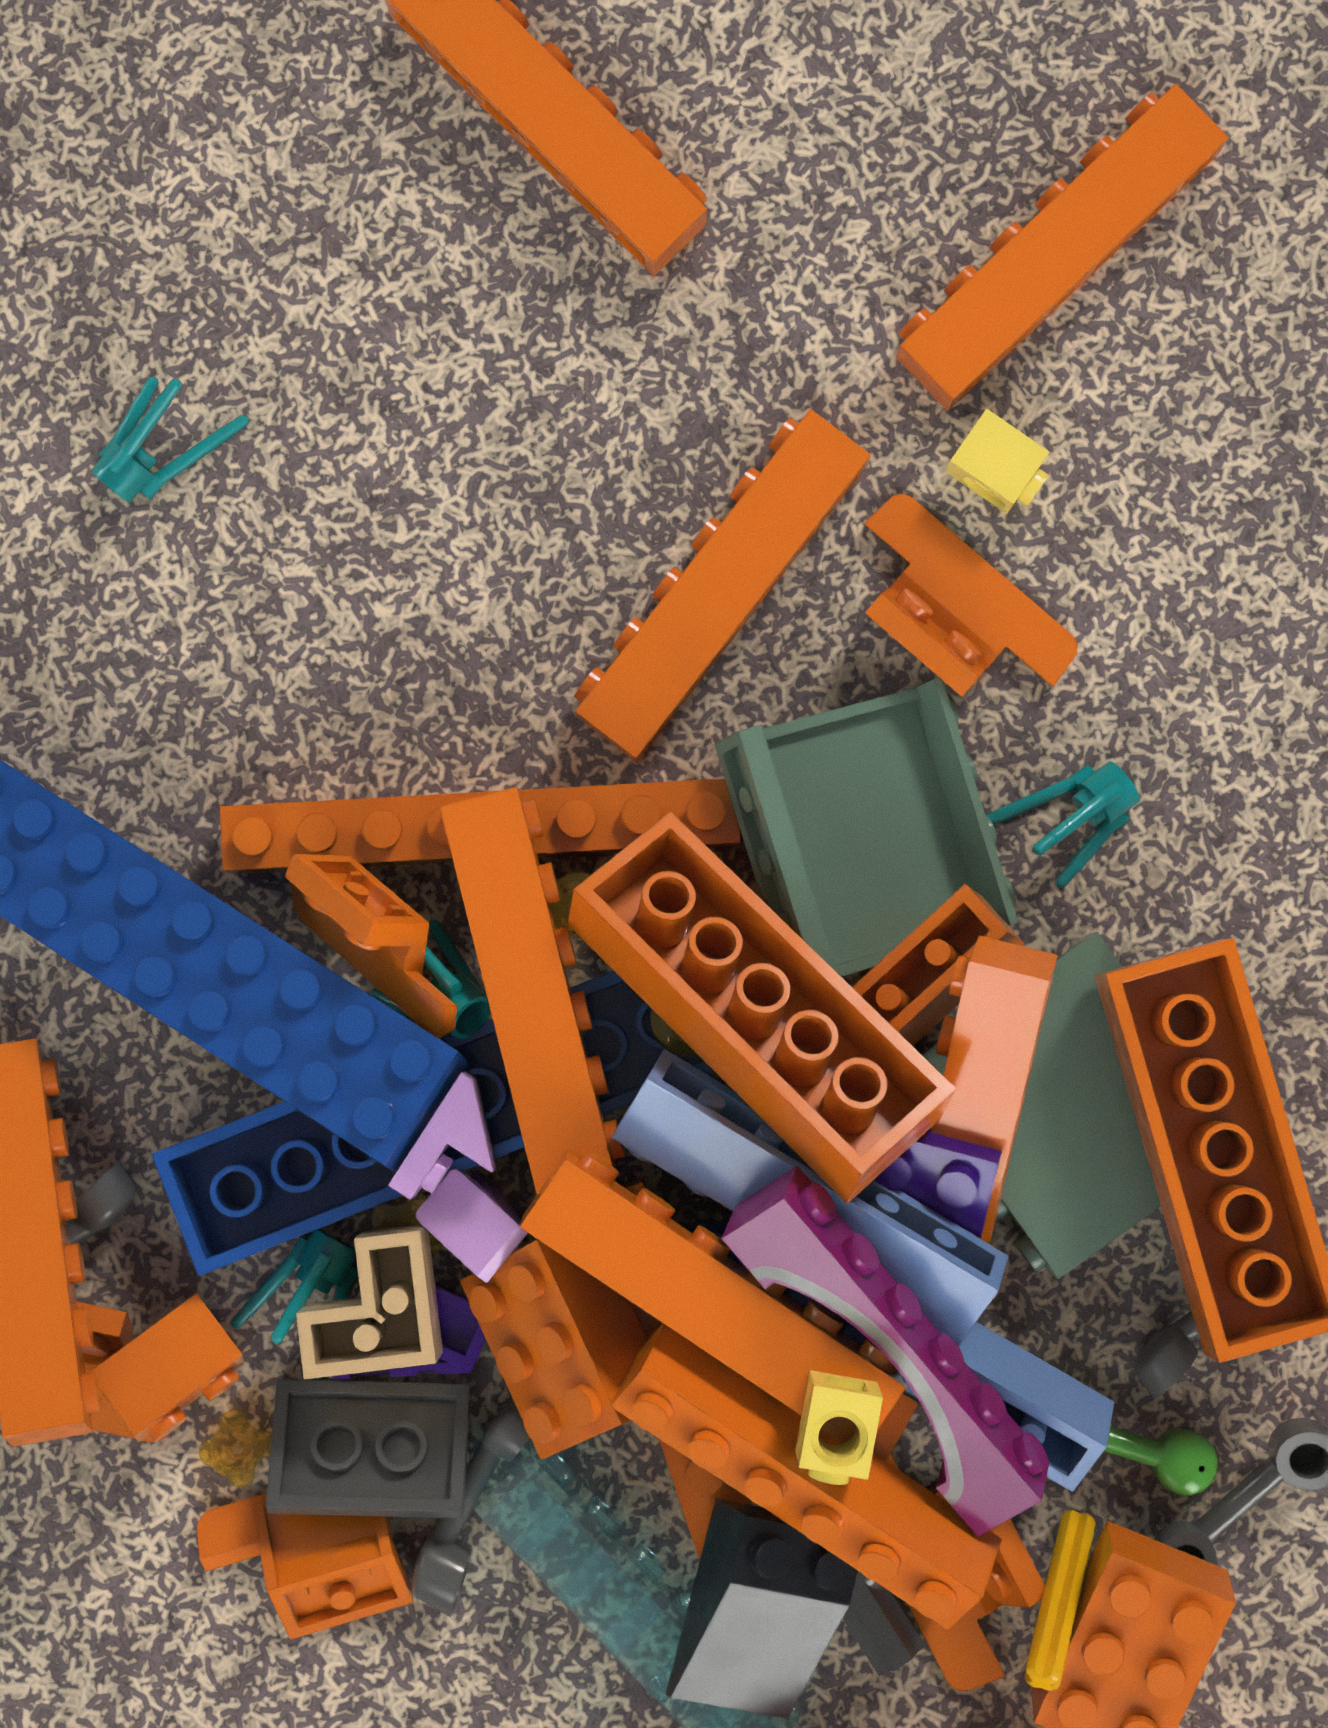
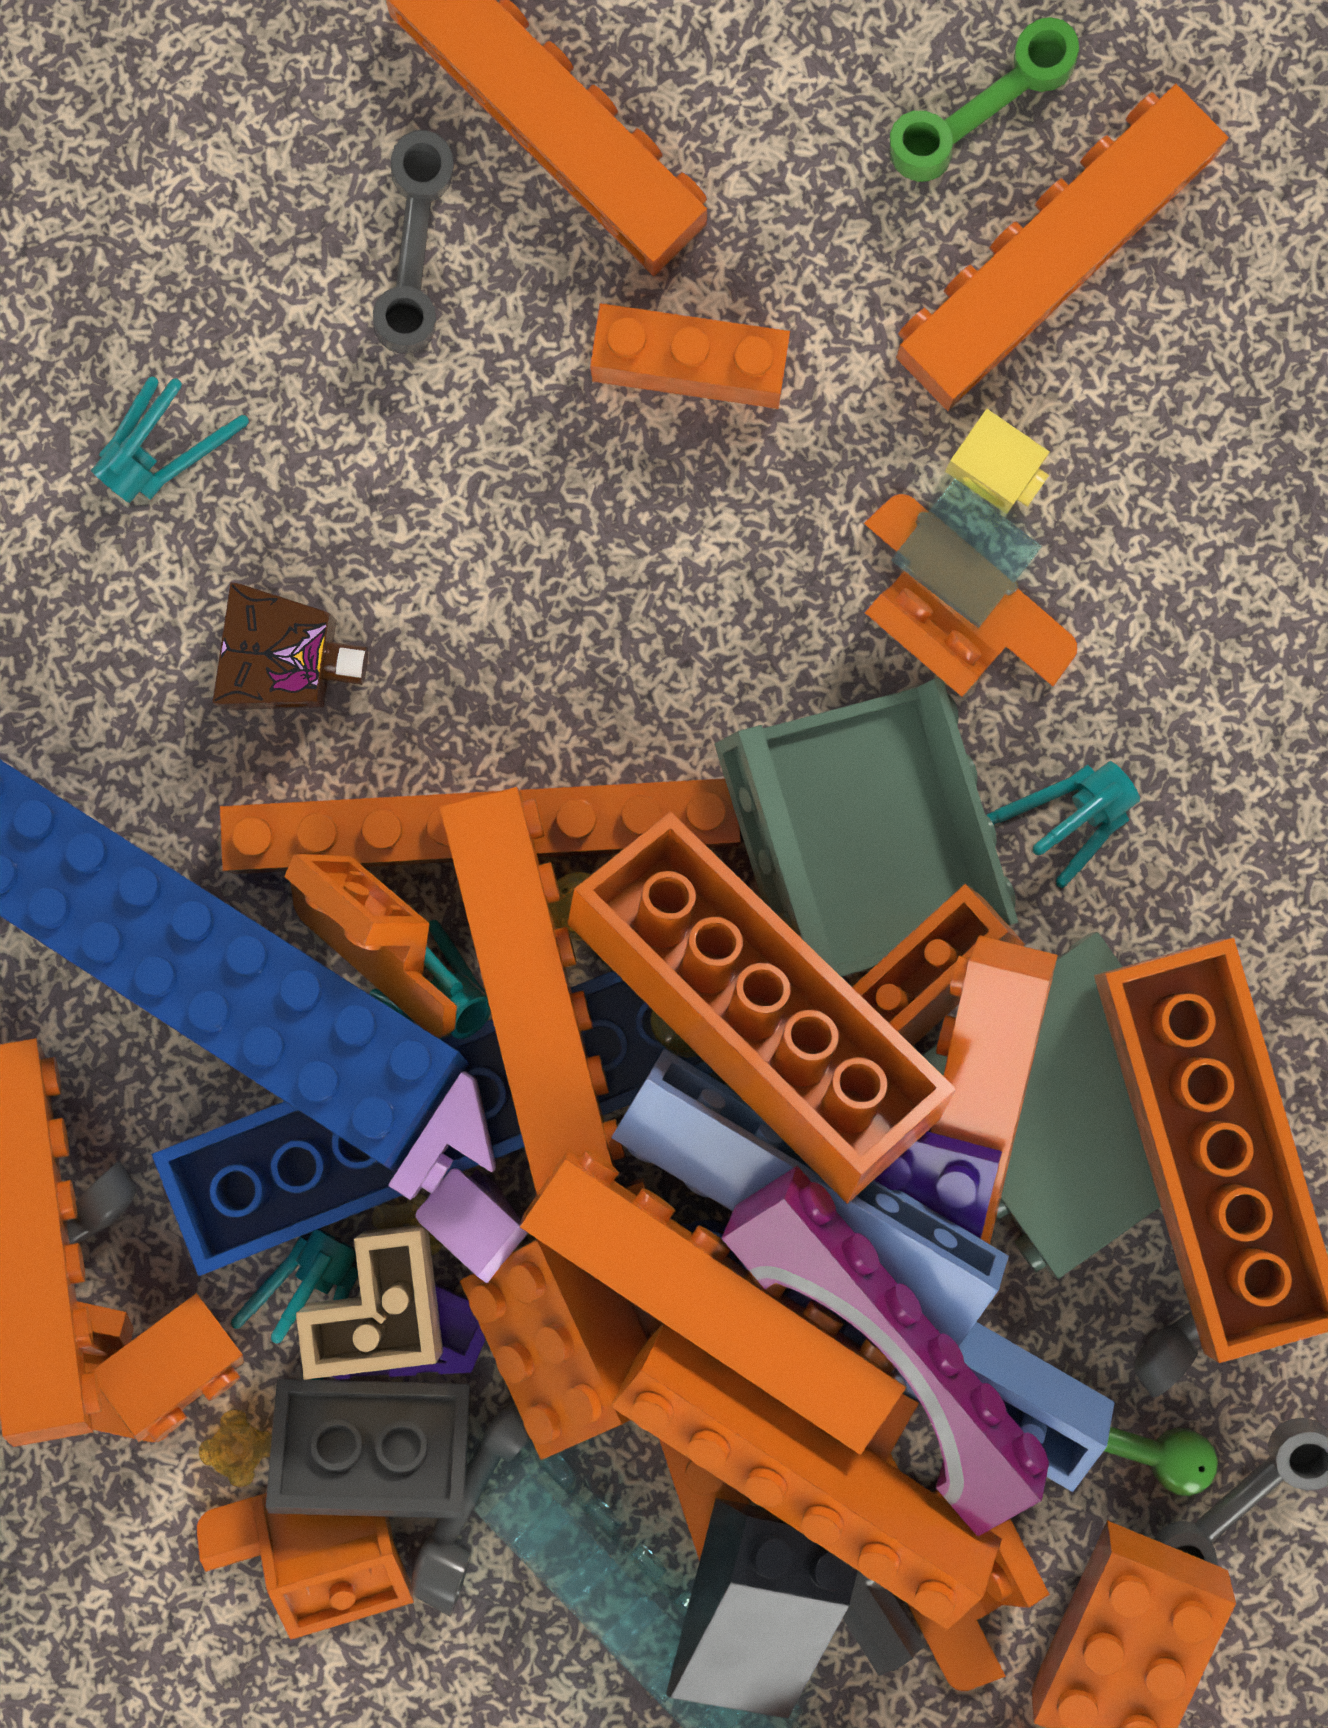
orange brick [574,408,871,763] -> none
light yellow brick [795,1370,883,1485] -> none
yellow axle [1025,1510,1096,1691] -> none
none -> reddish brown torso [212,582,368,710]
none -> dark grey piece [373,130,454,354]
none -> orange brick [590,303,790,409]
none -> bright green piece [890,17,1079,182]
none -> clear light blue piece [891,479,1042,628]

